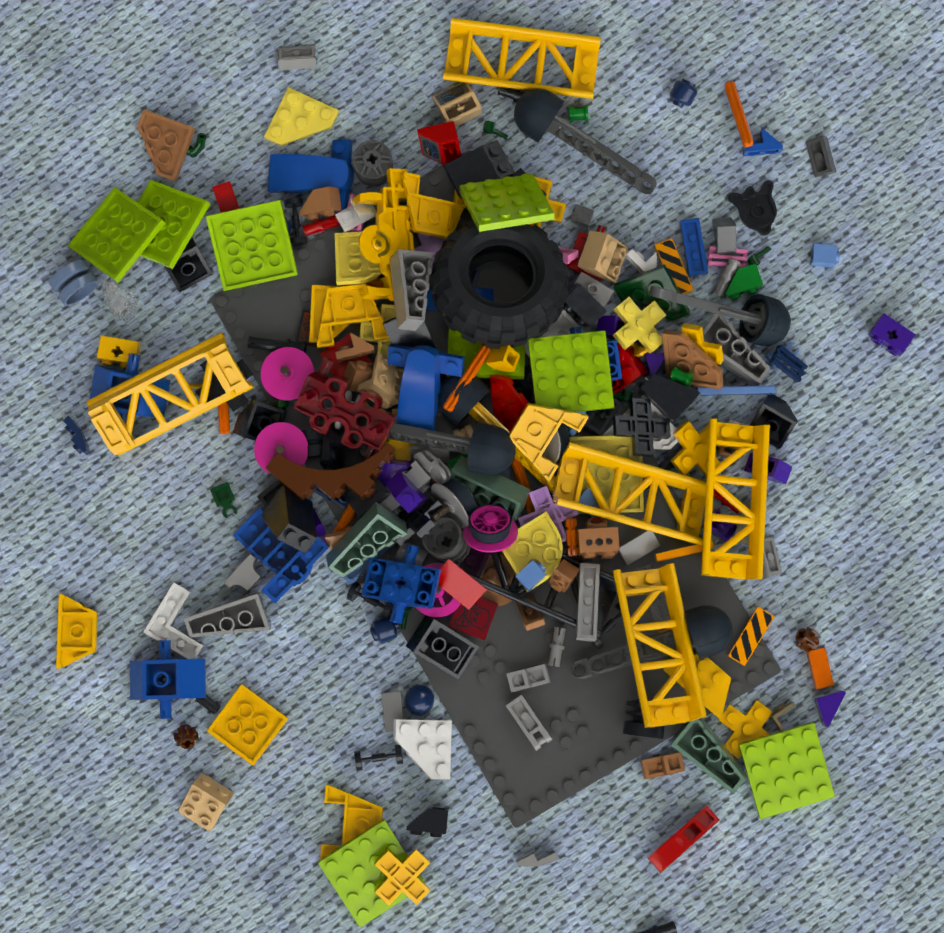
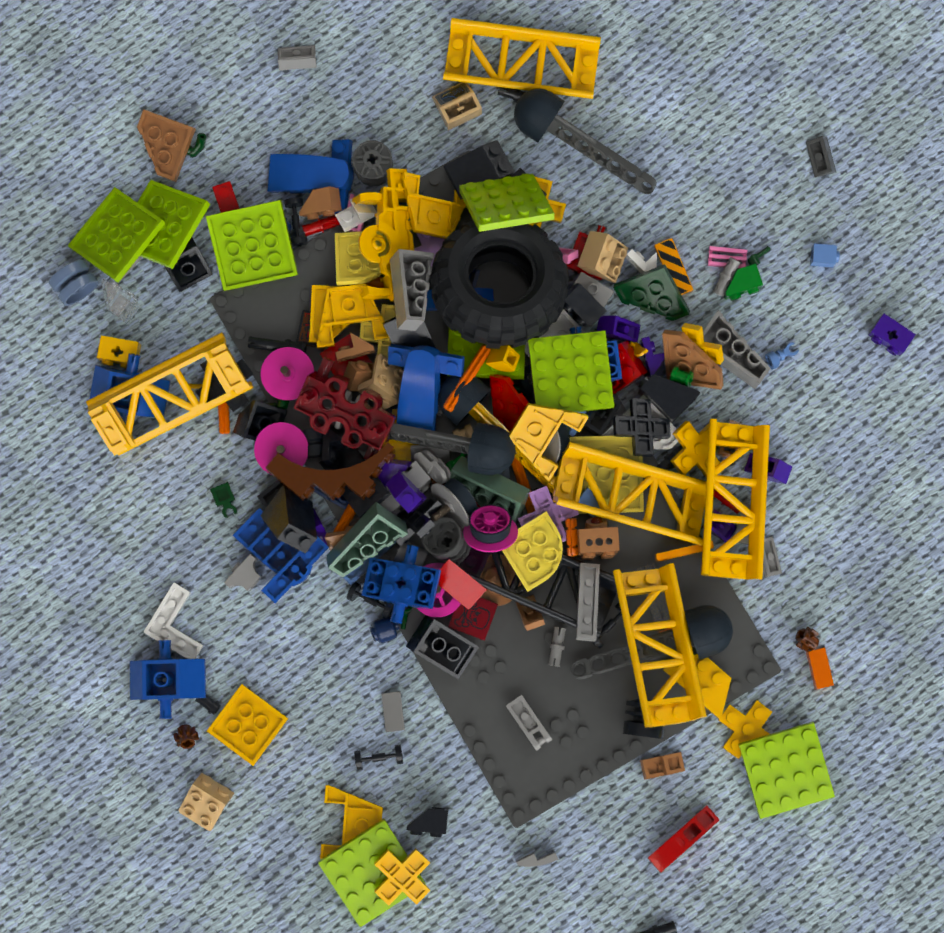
yellow wing [56,594,98,669] -> none
dark blue slope [63,416,90,455] -> none
light grey wedge [184,592,271,637] -> none
light yellow plate [264,87,339,146] -> none
white plate [393,719,452,779] -> none
dark blue hair [405,684,434,716] -> none
red slope [417,121,461,165] -> none
dark green hand [483,121,508,139] -> none
light grey slope [507,664,551,693] -> none
medium blue brick [515,560,546,592] -> none
medium nougat slope [549,559,580,593] -> none
green bush [568,105,588,123] -> none
flat silver slope [570,205,594,228] -> none
light yellow plate [613,297,666,354] -> none
dark green hand [613,390,634,402] -> none
light grey slope [619,531,660,566] -> none
piece [649,286,791,346] -> none
dark blue head [670,79,698,108] -> none
sand green wedge [671,718,746,794] -> none
blue plate [680,218,708,277] -> none
medium blue tile [698,385,777,396] -> none
slope [712,217,737,254] -> none
orange axle [725,81,753,148] -> none
black tile [728,180,777,236] -> none
tile [728,606,775,666] -> none
blue slope [742,129,783,156] -> none
black slope [749,395,798,449] -> none
dark blue tile [770,345,808,383] -> none
dark tan bracket [770,701,795,731] -> none
dark purple slope [814,691,846,727] -> none

